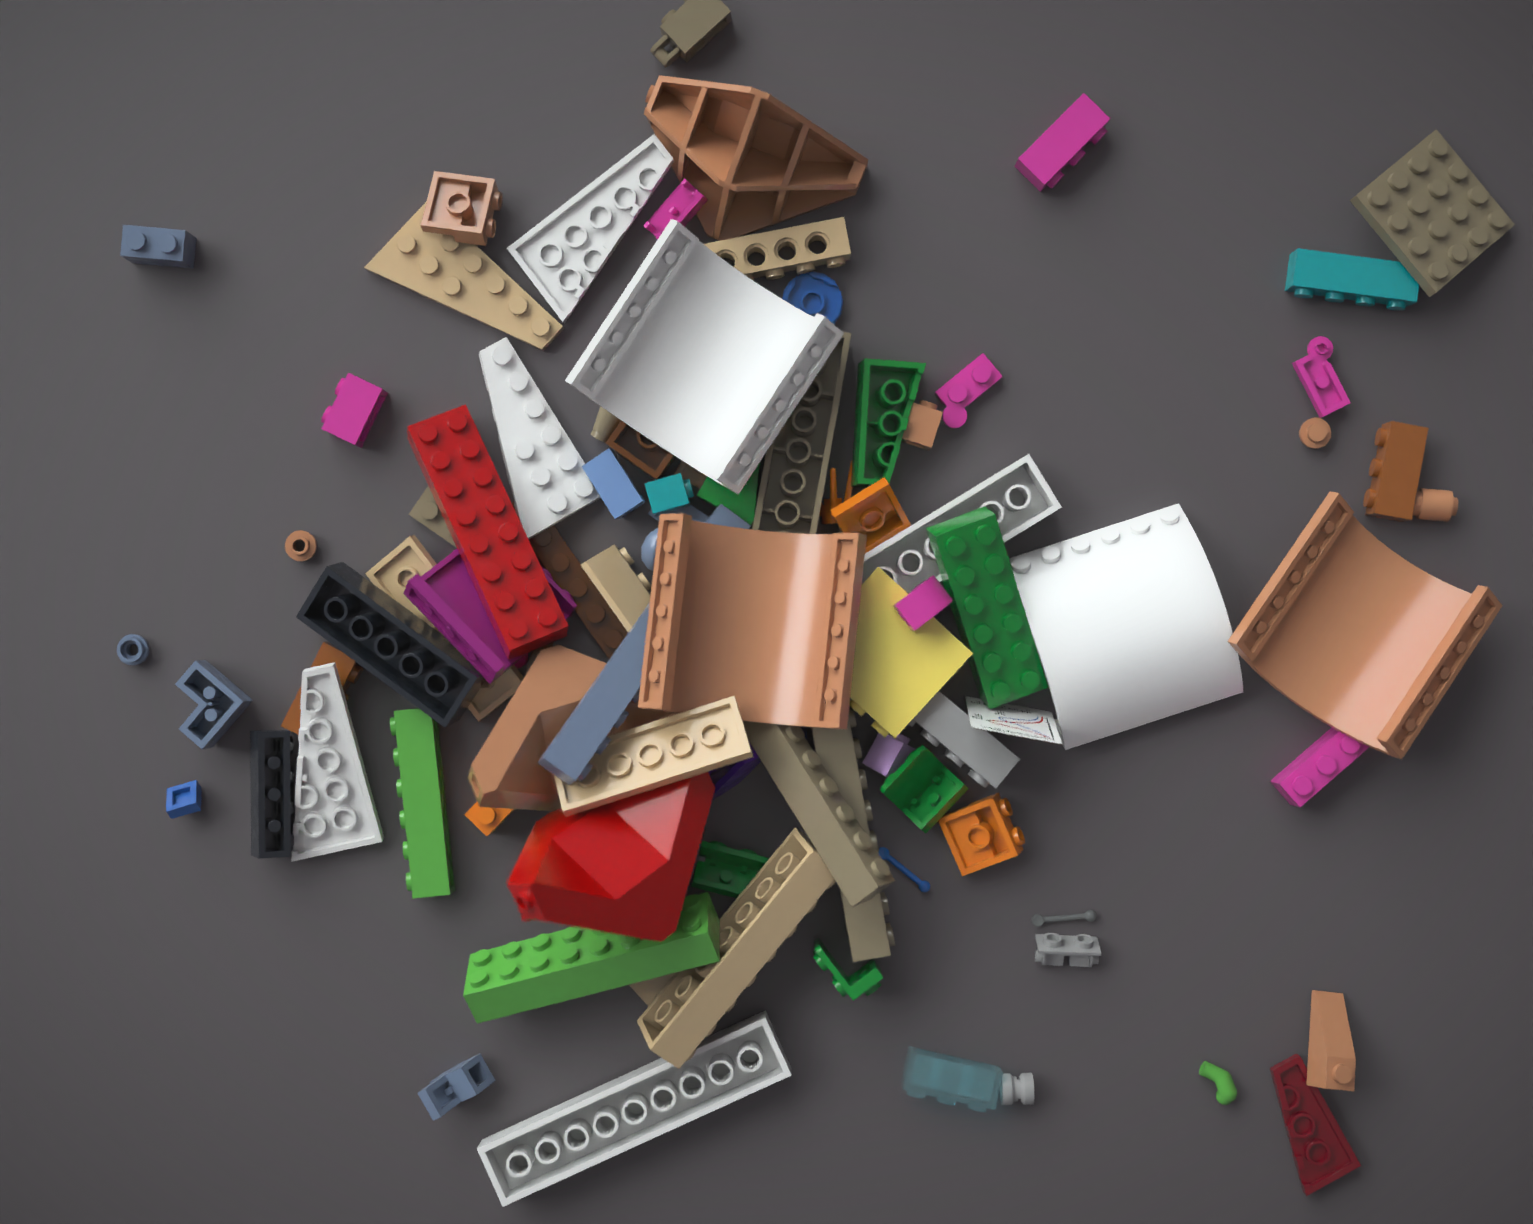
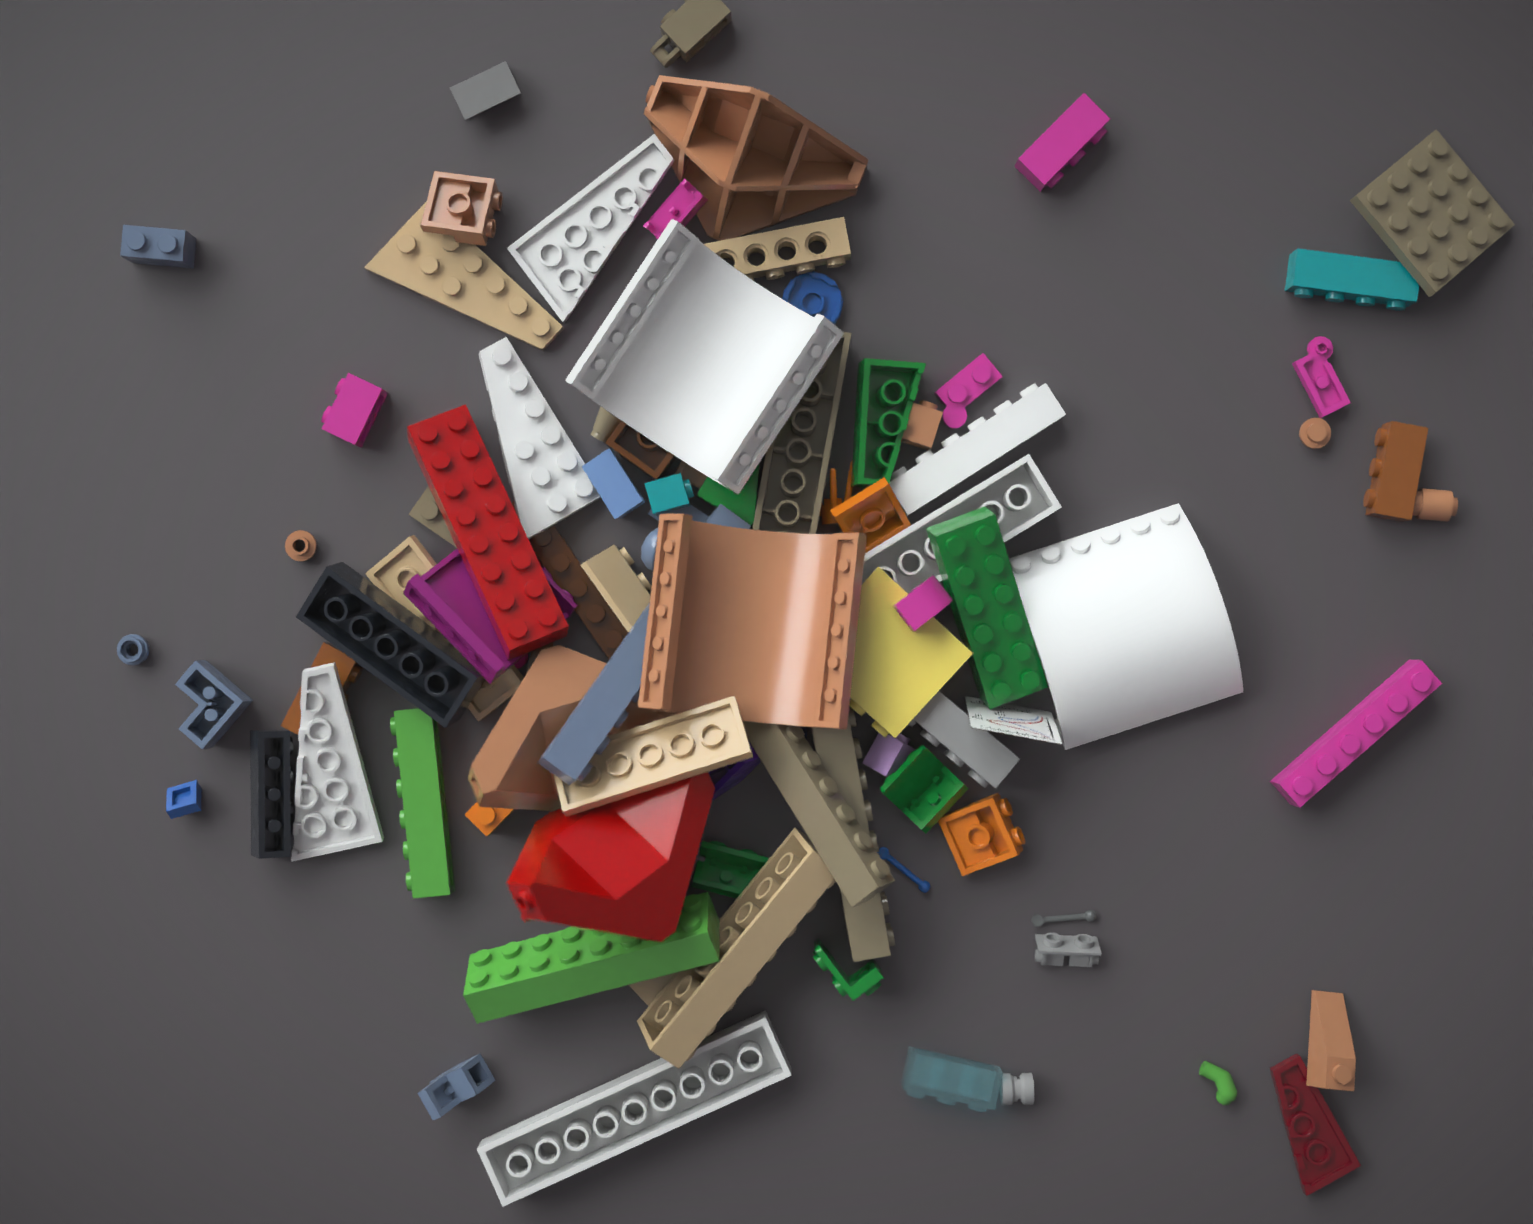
nougat panel [1227,492,1503,760] -> none
none -> light grey hinge [450,61,521,120]
none -> white brick [889,383,1066,516]

